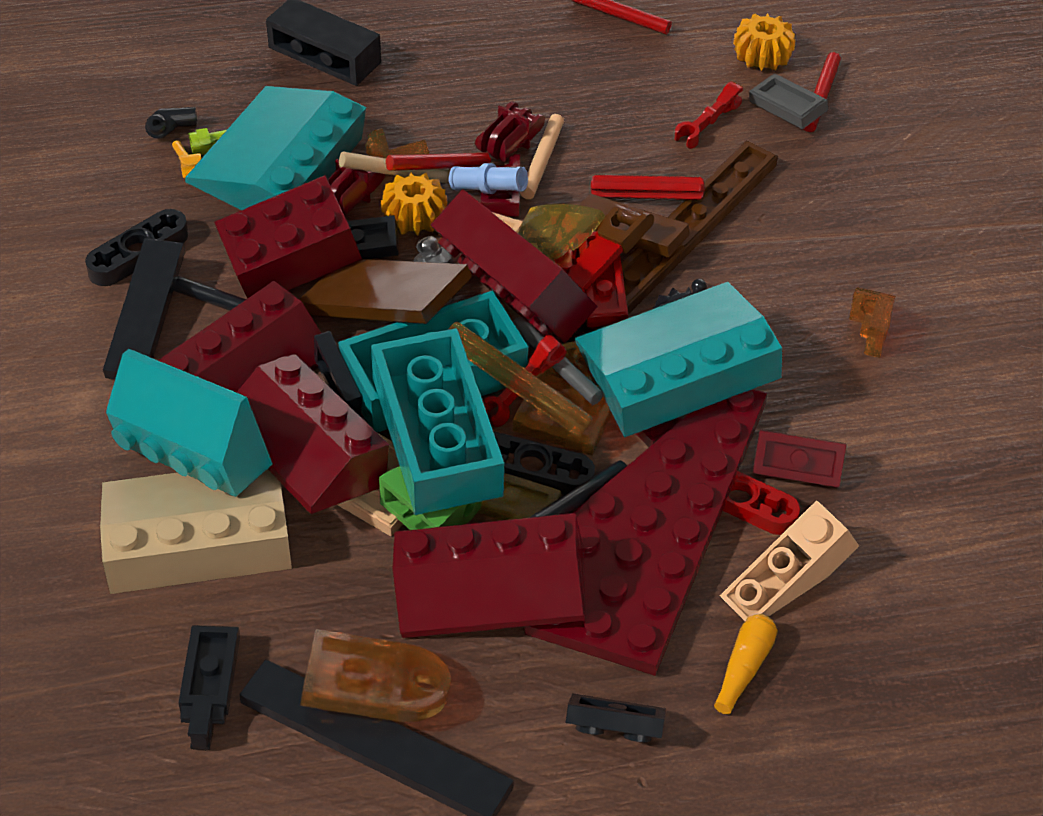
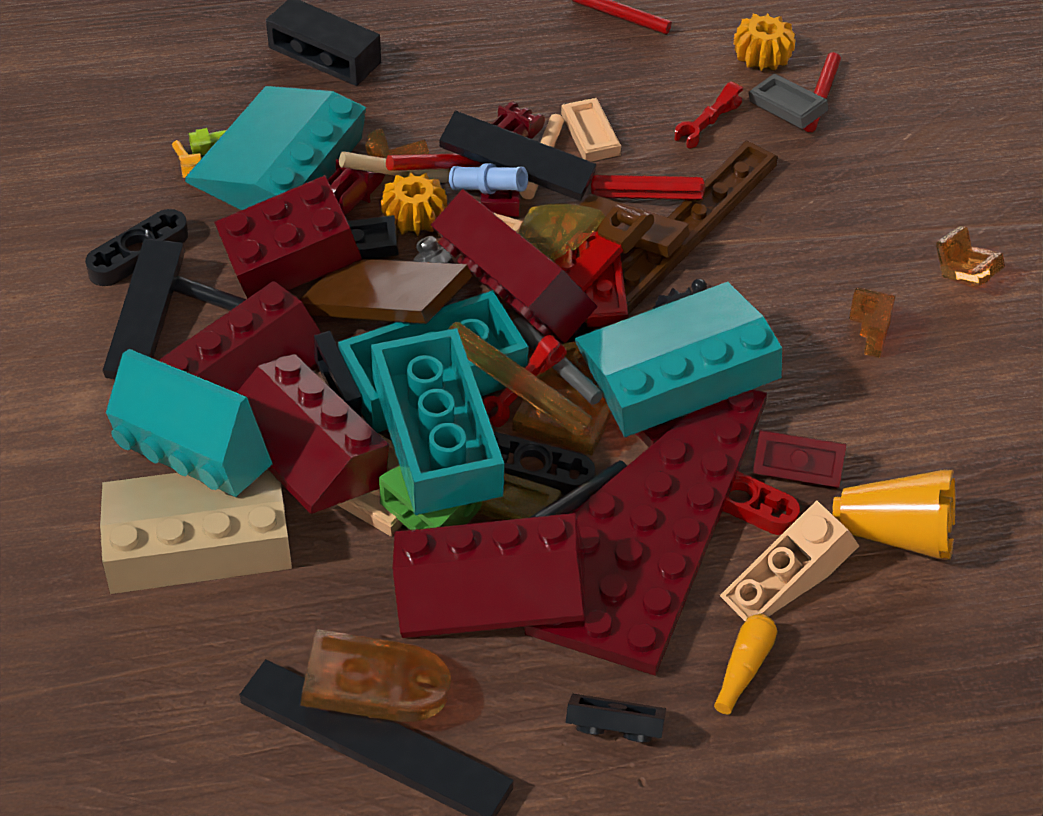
black arm [145,107,197,139] -> none
black hinge [178,625,240,750] -> none
none -> black tile [439,110,596,201]
none -> light nougat tile [561,98,621,162]
none -> light orange cone [833,470,956,560]
none -> clear orange bracket [936,226,1005,286]

